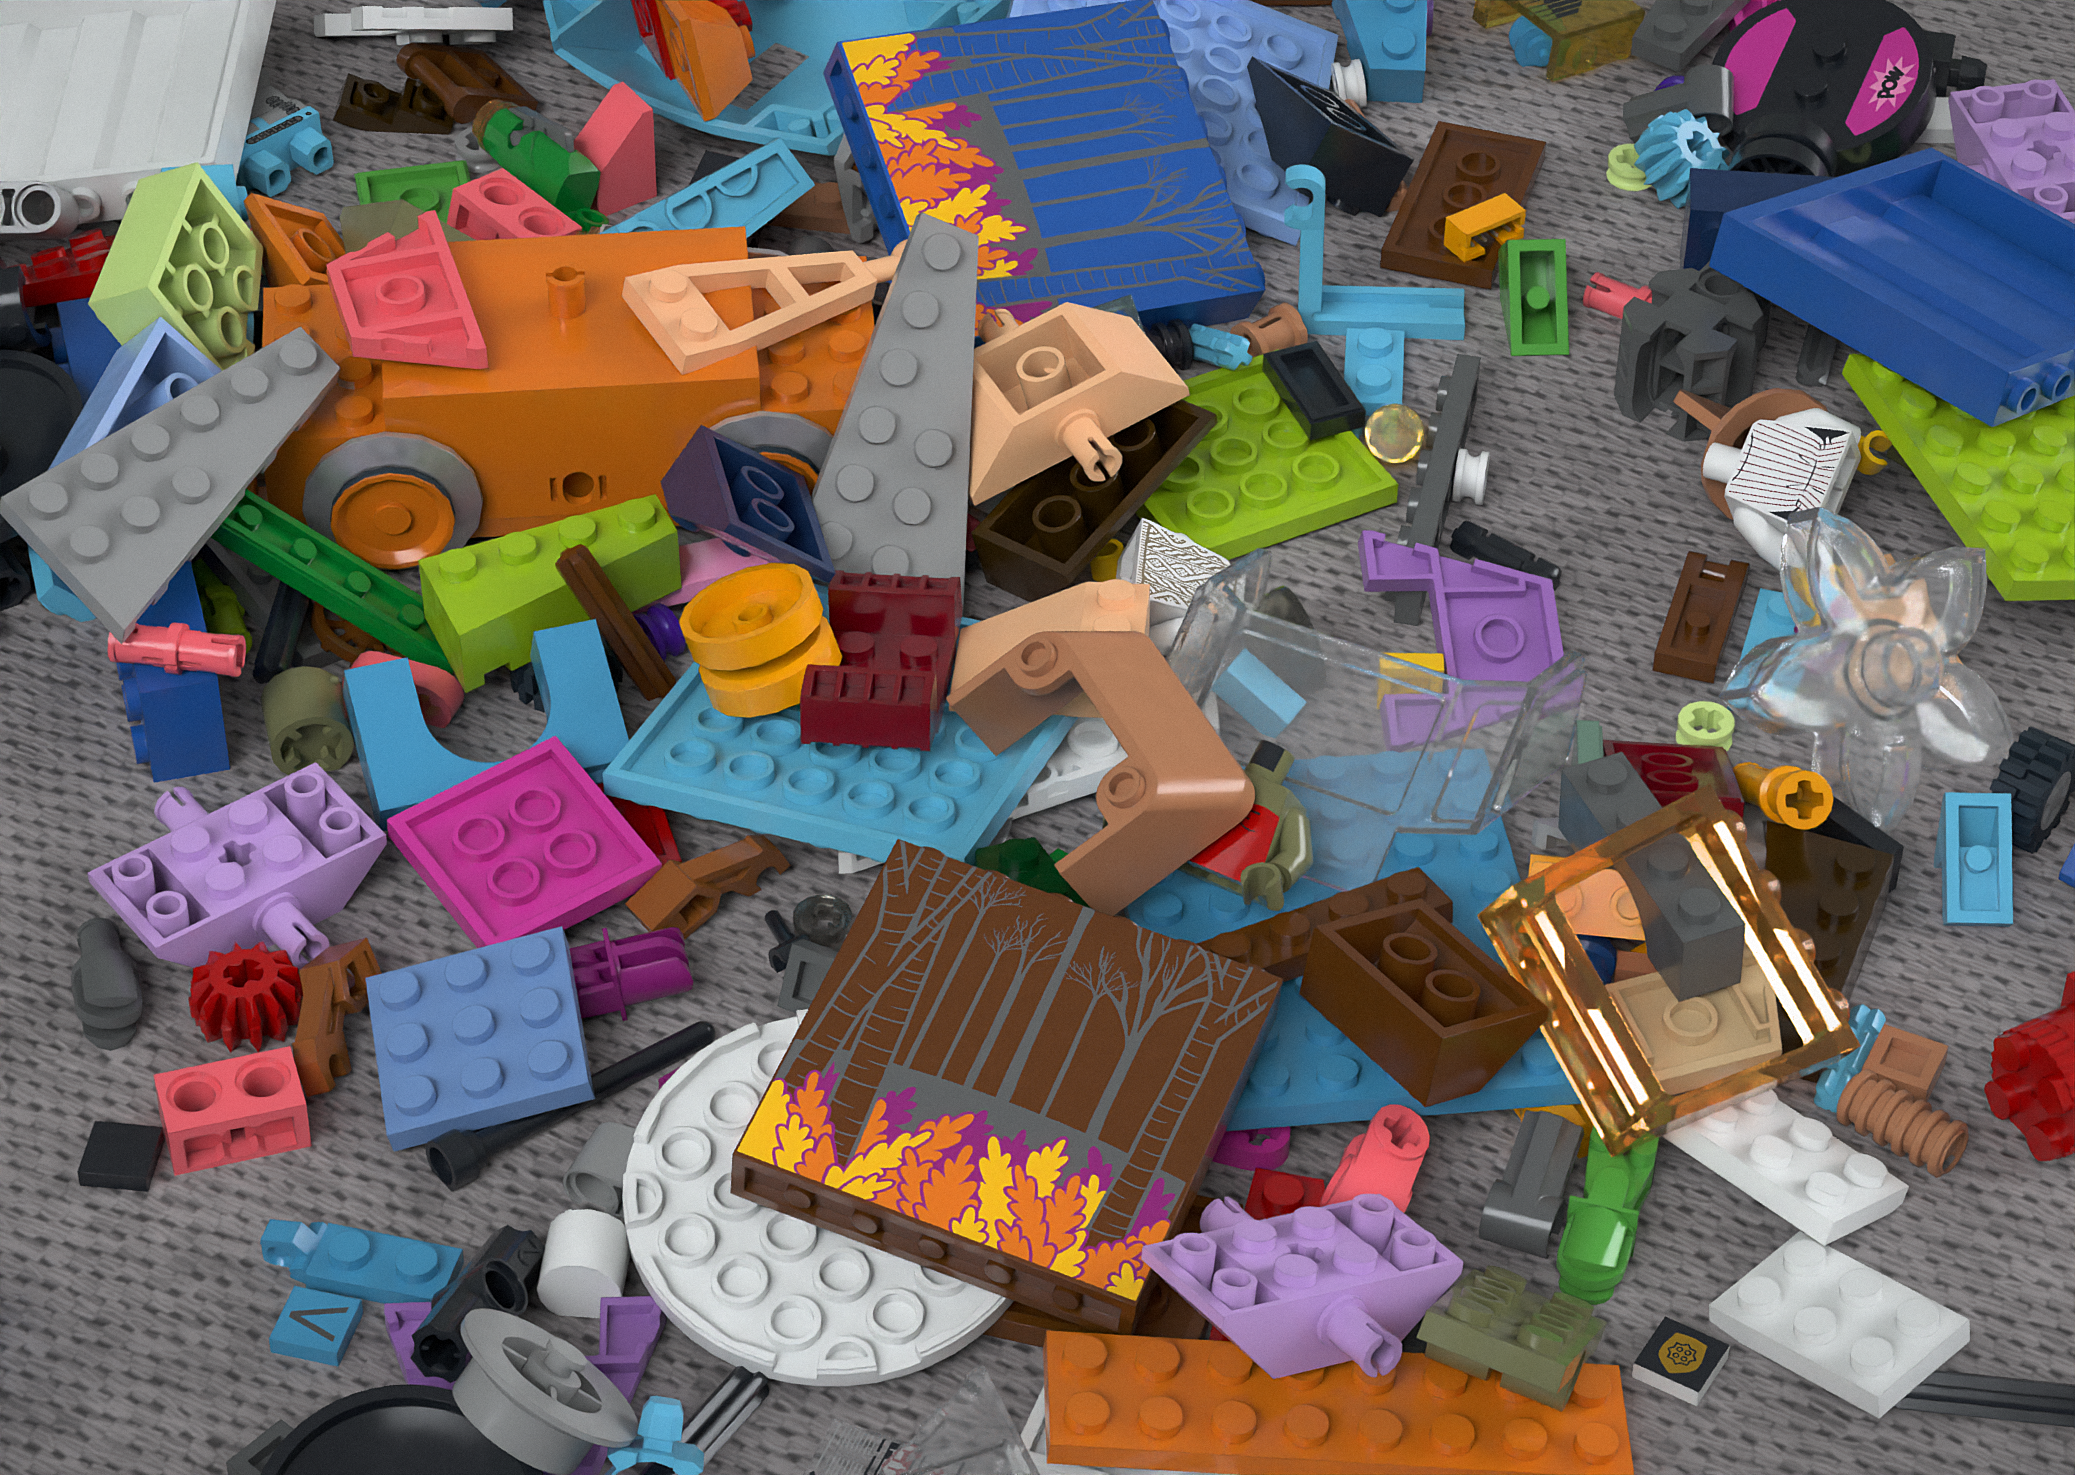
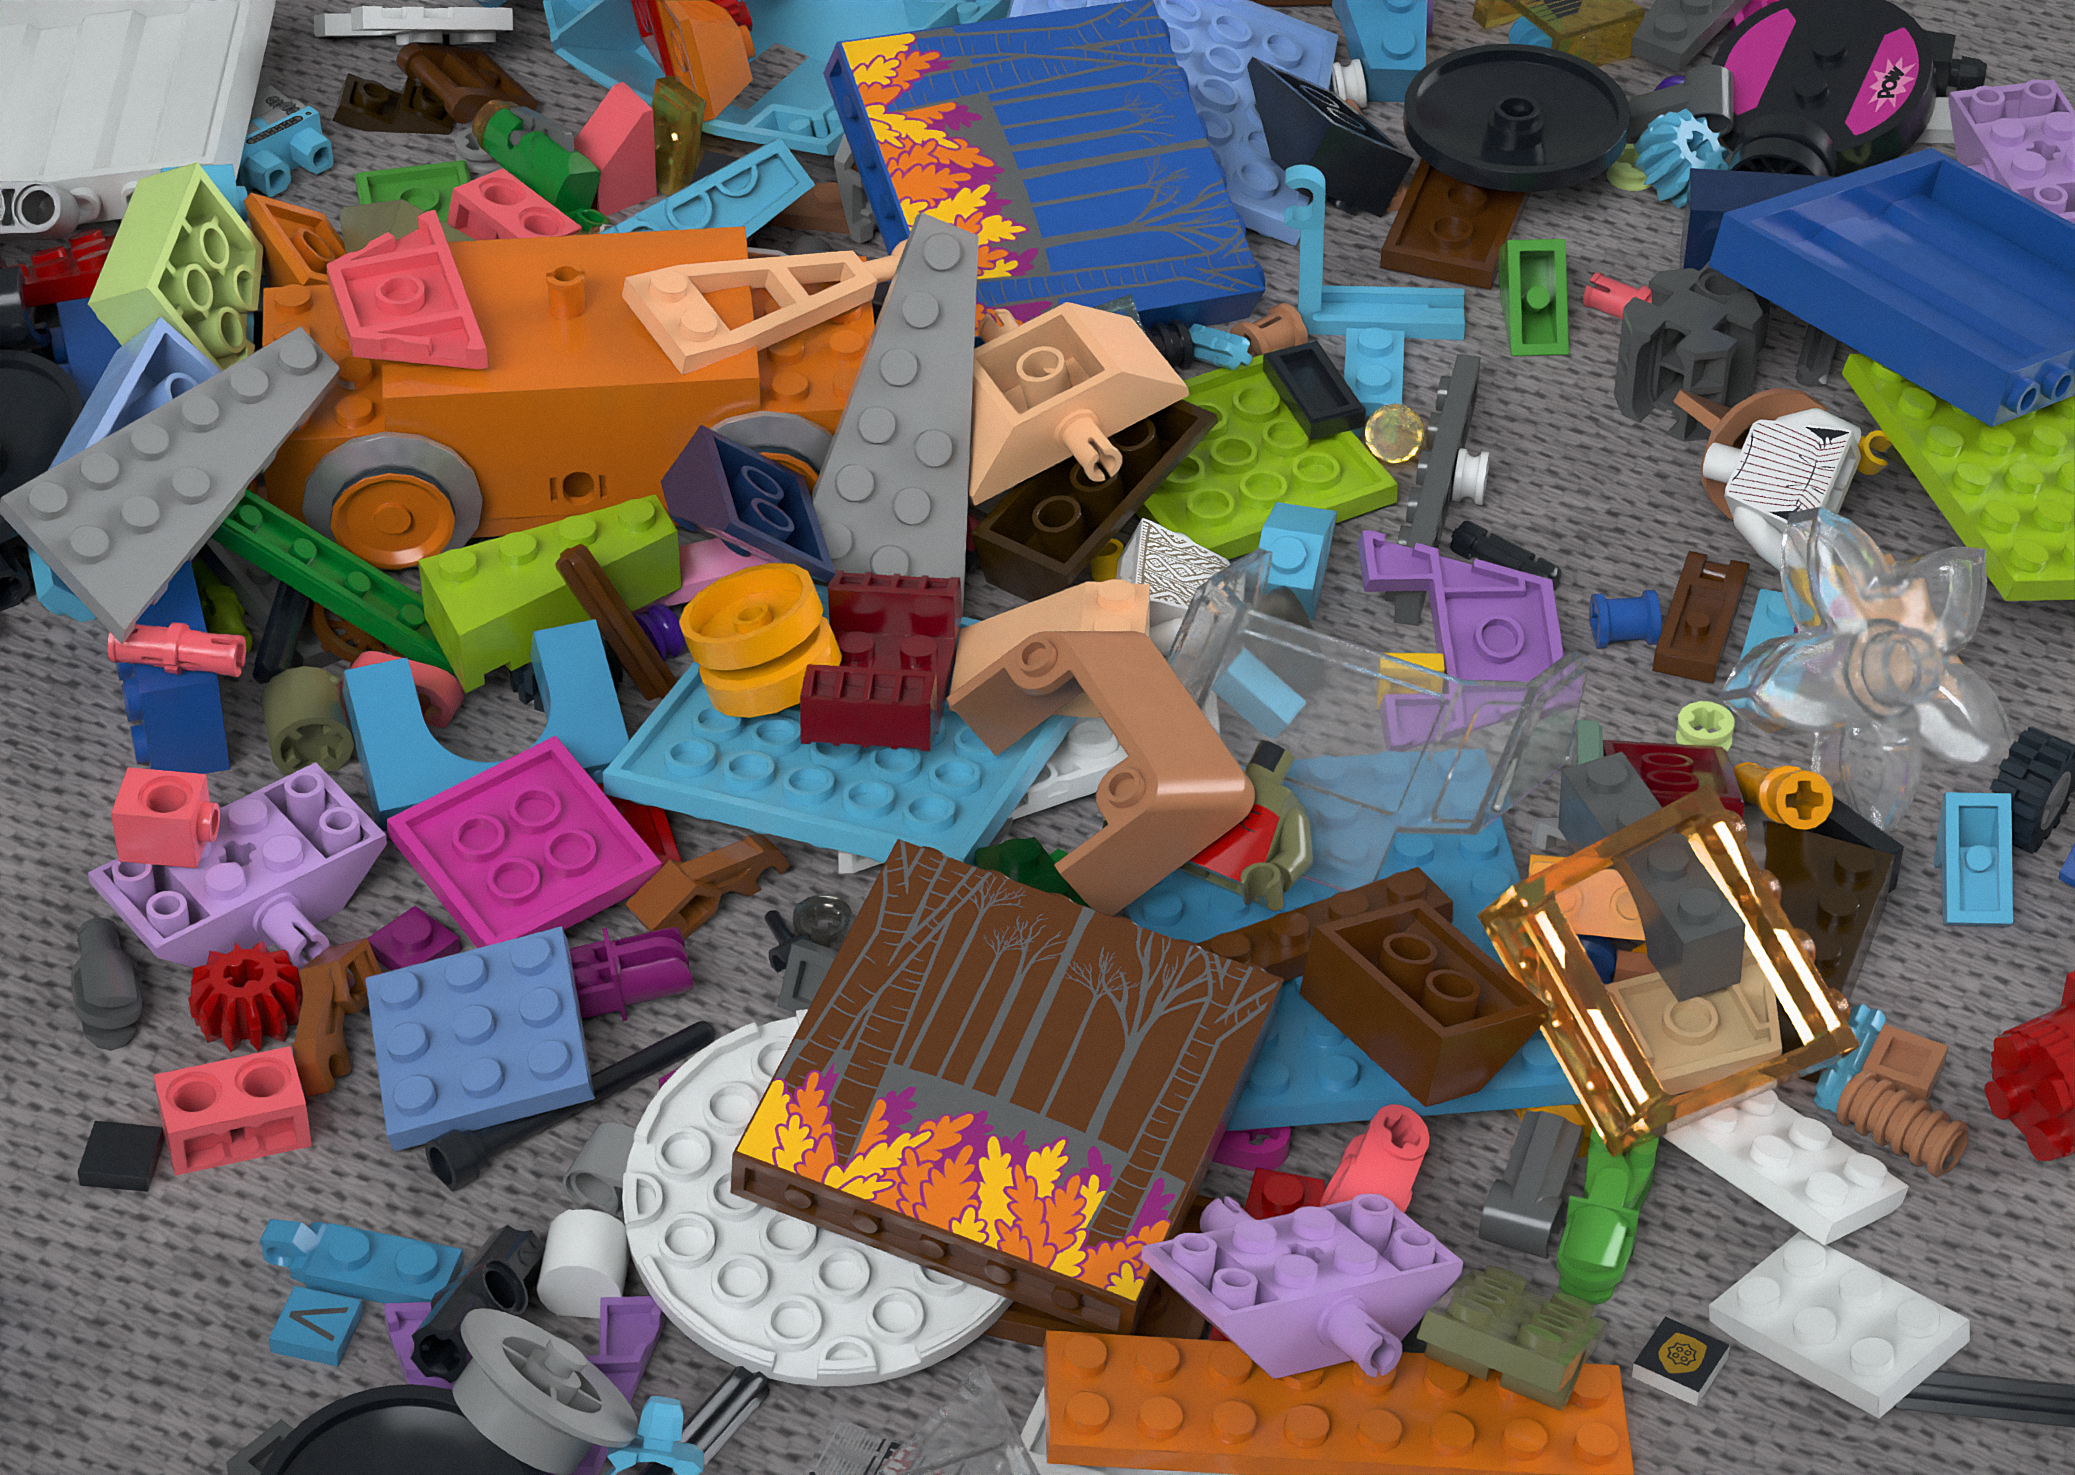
light orange piece [1444,193,1526,263] -> none
none -> coral brick [111,767,220,868]
none -> magenta plate [367,906,461,971]
none -> clear yellow plate [652,75,706,197]
none -> medium azure slope [1251,502,1337,621]
none -> black dish [1403,44,1630,192]
none -> blue bush [1589,589,1662,649]

